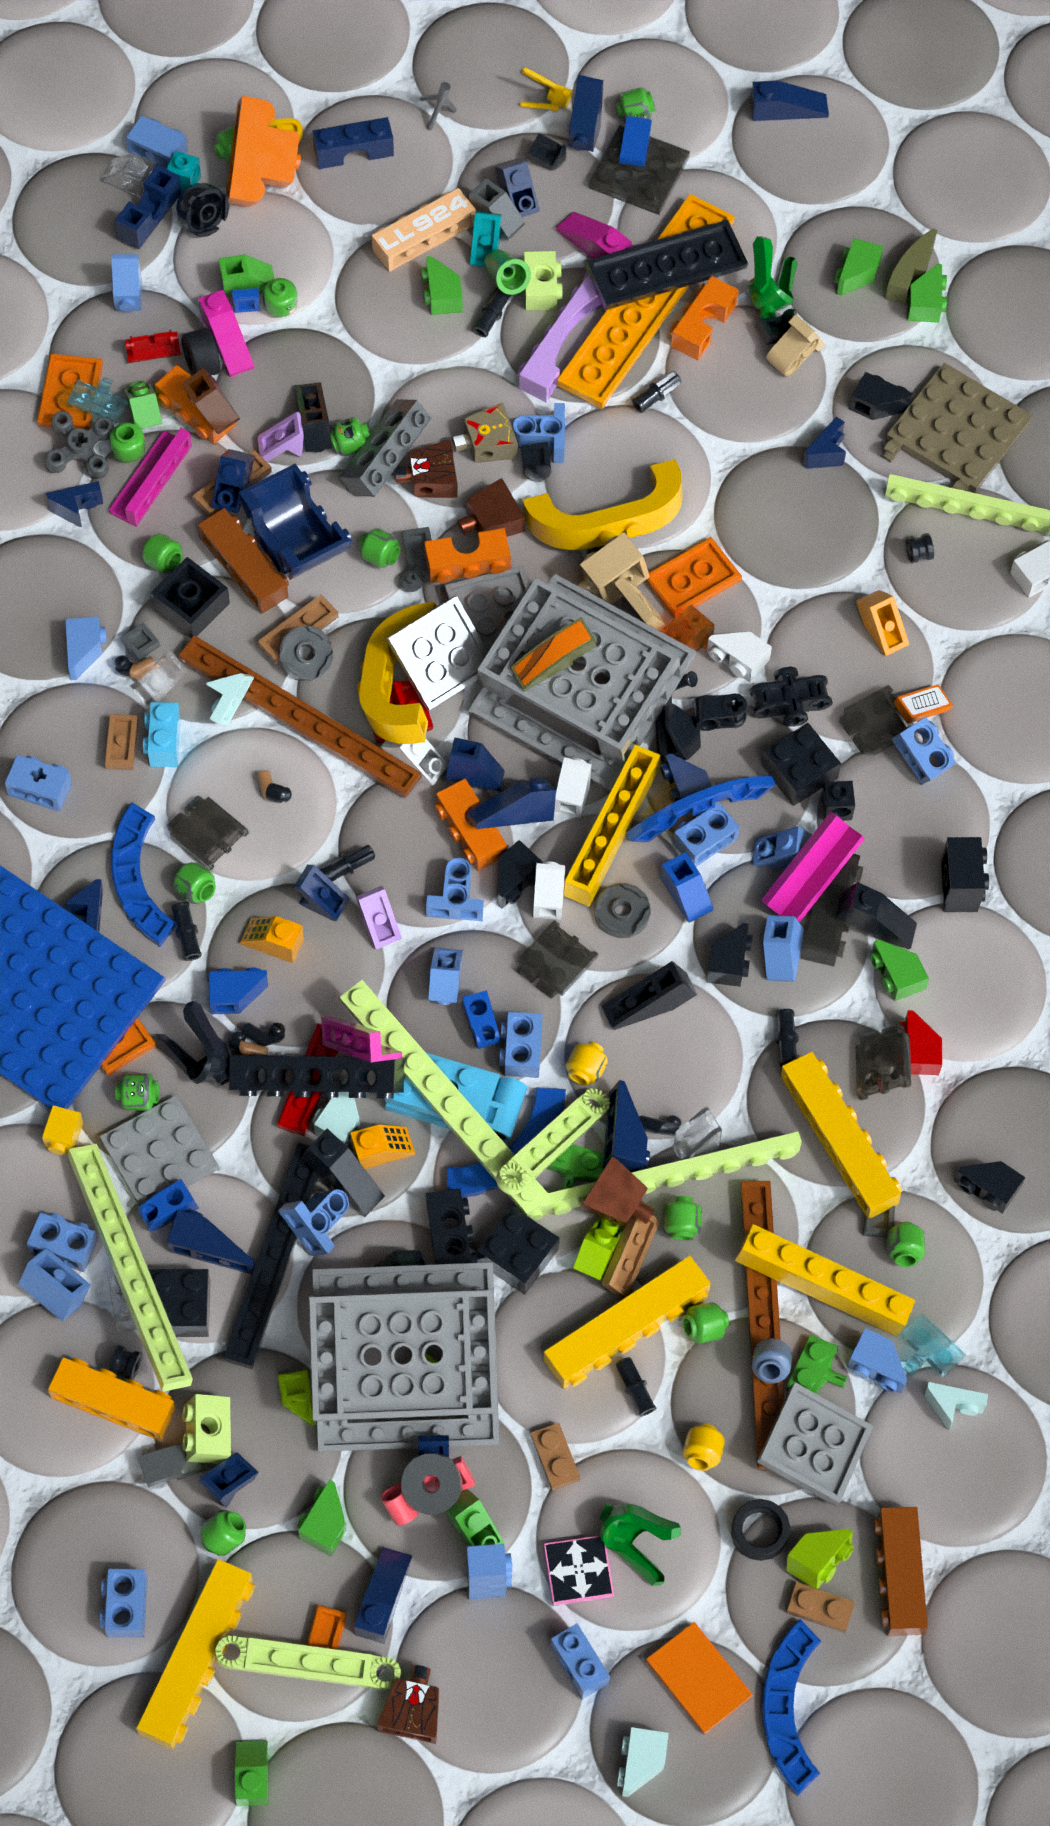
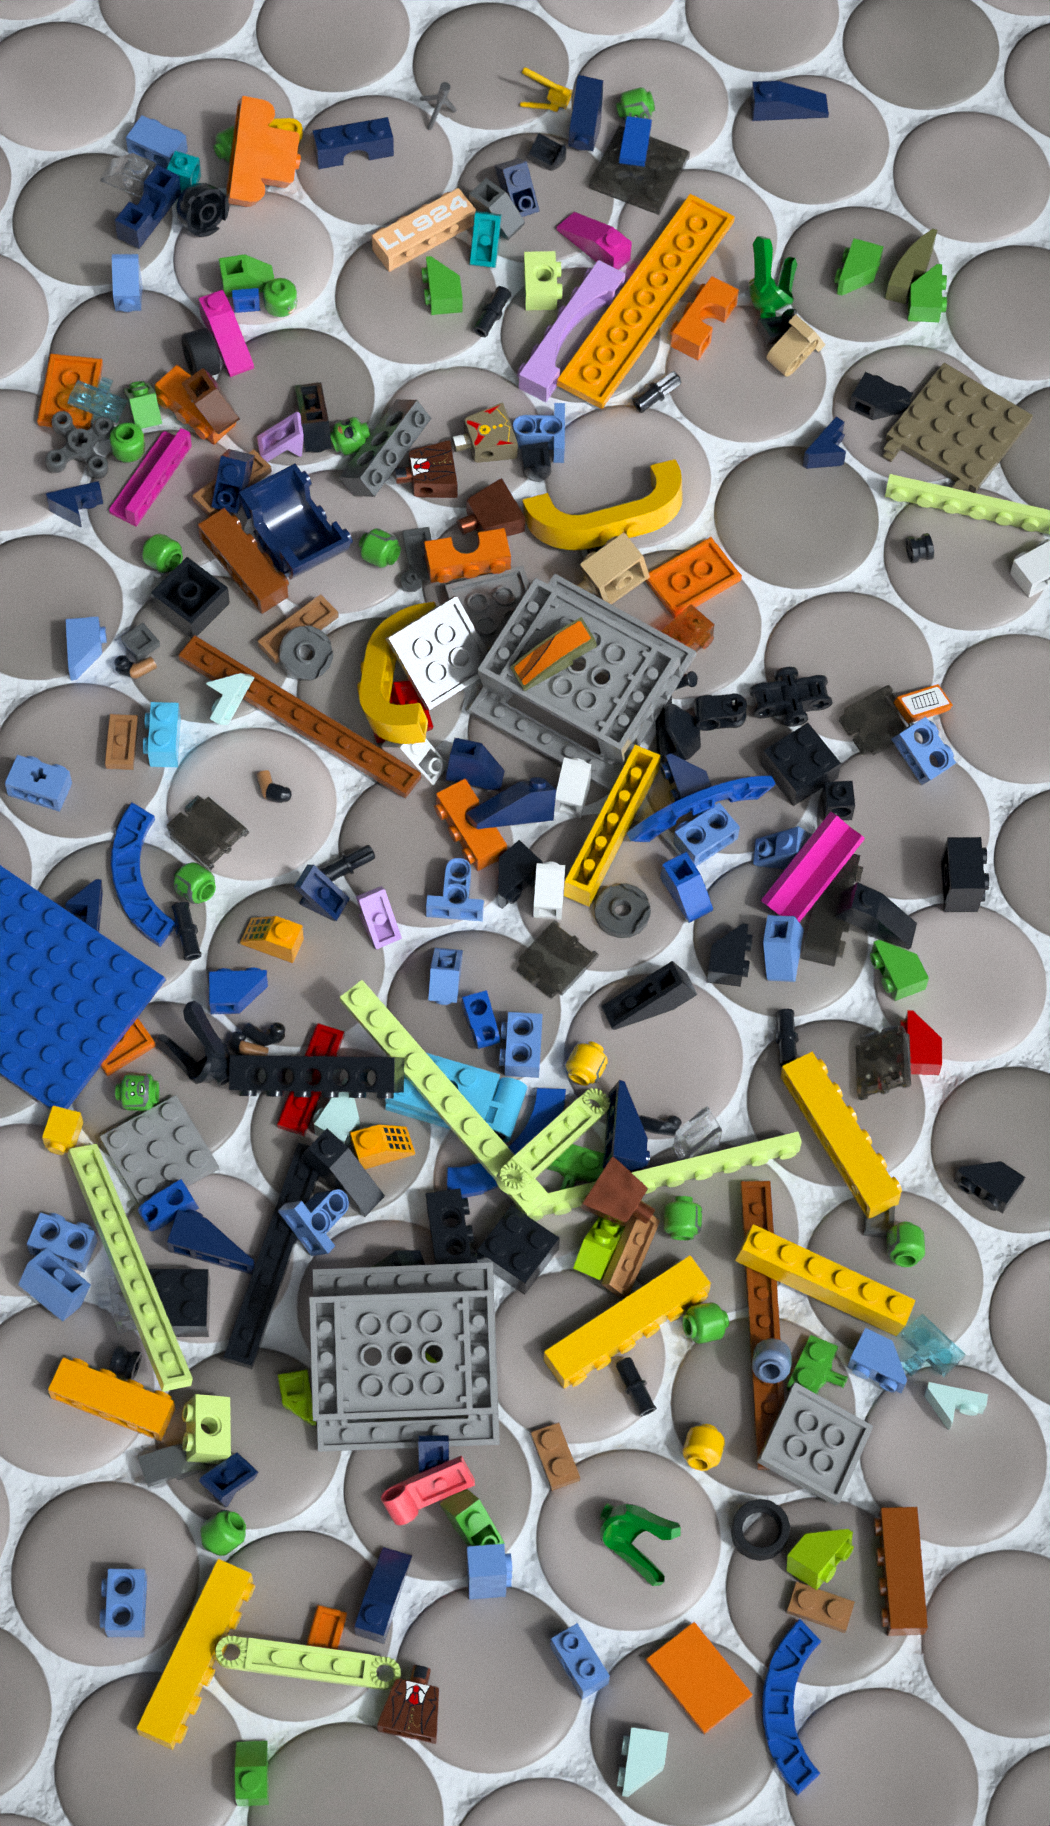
red hinge [125,329,181,363] -> none
clear slope [130,649,188,706] -> none
bright green slope [297,1479,347,1556] -> none
dark pink panel [321,1016,402,1062] -> none
dark grey tile [401,1453,463,1515] -> none
bright green plant [484,249,531,295] -> none
black tile [544,1536,614,1606] -> none
black plate [585,219,748,310] -> none
tan tile [615,577,669,634] -> none
white slope [707,632,772,682] -> none
light orange slope [856,590,909,656] -> none

